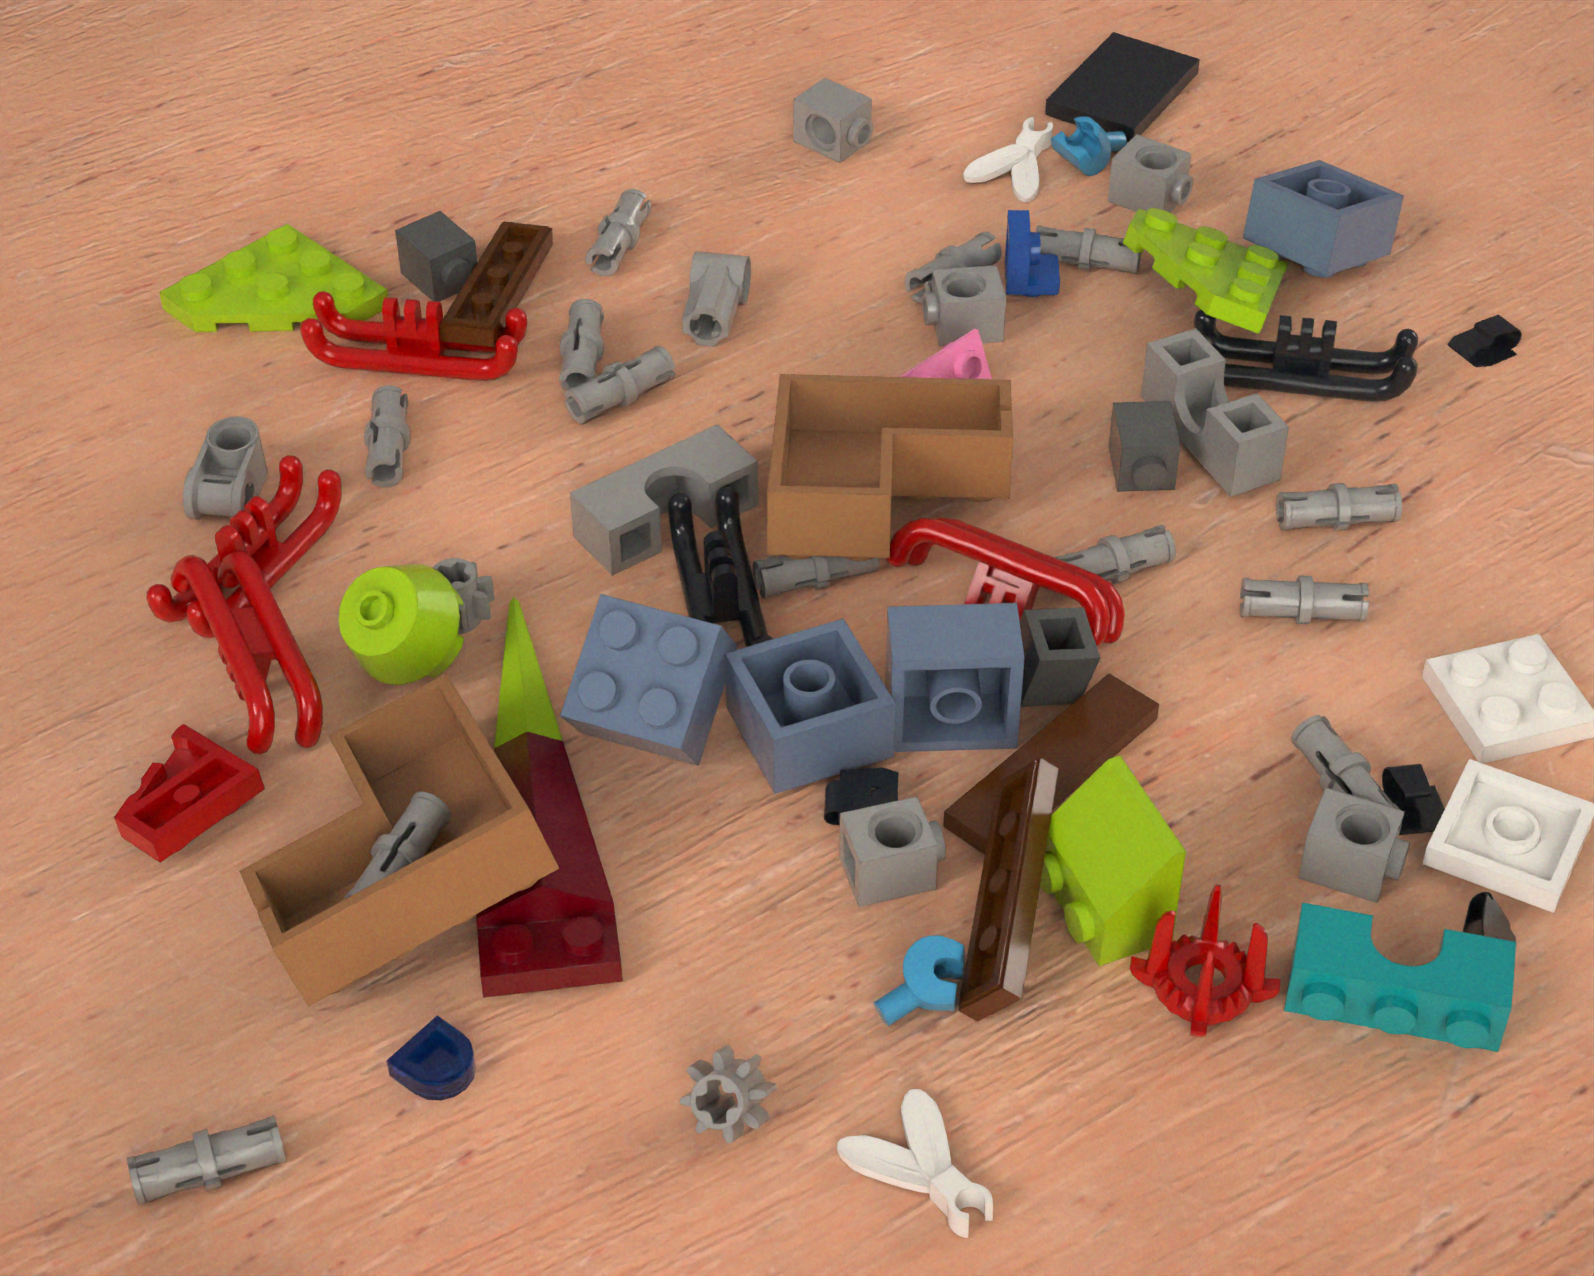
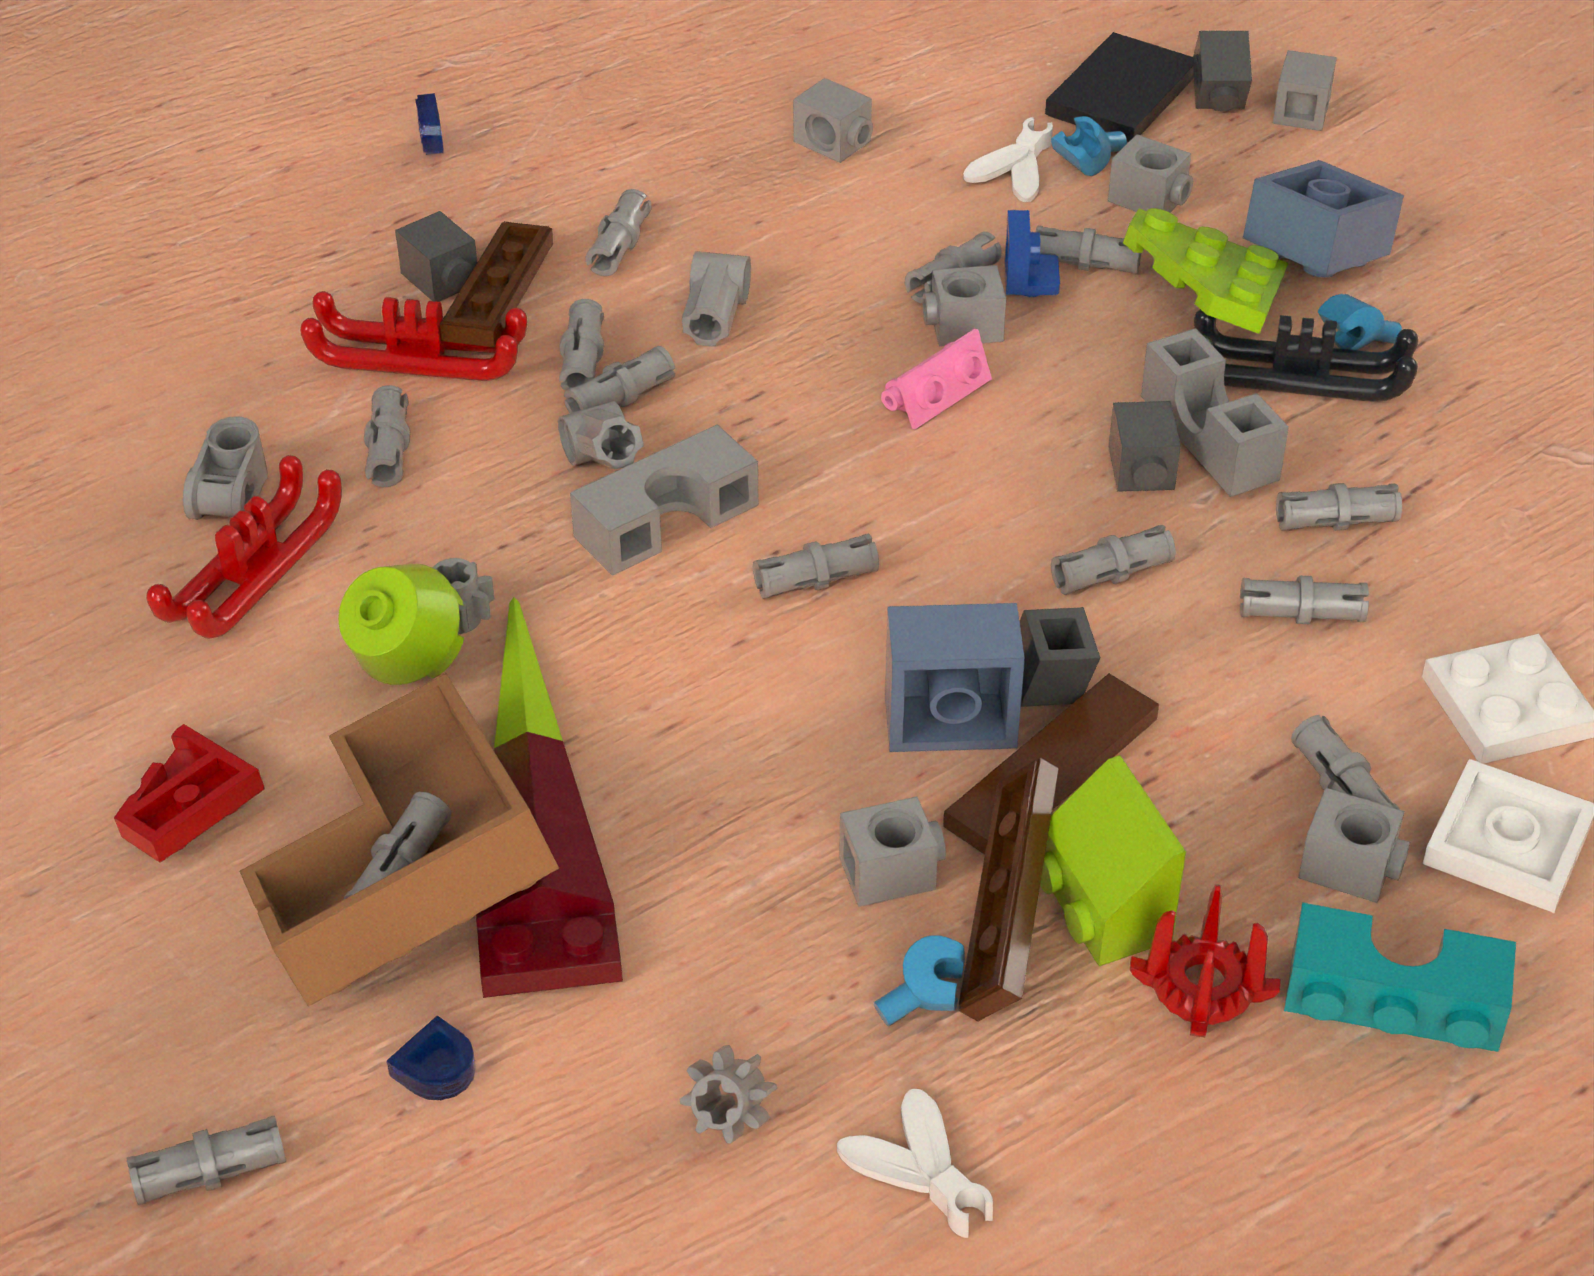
lime plate [159,224,388,332] -> none
red piece [170,550,323,755] -> none
sand blue brick [560,594,737,766] -> none
black piece [668,487,773,647] -> none
sand blue brick [725,618,896,794] -> none
medium nougat piece [767,374,1013,561] -> none
black piece [824,767,899,825] -> none
red piece [886,517,1125,646] -> none
black piece [1382,764,1445,835] -> none
black piece [1448,315,1522,367] -> none
black piece [1463,892,1516,942] -> none
none -> clear blue tile [415,93,444,155]
none -> light grey piece [558,401,644,469]
none -> dark grey brick [1193,31,1252,111]
none -> light grey brick [1273,50,1337,131]
none -> dark azure piece [1318,294,1402,350]

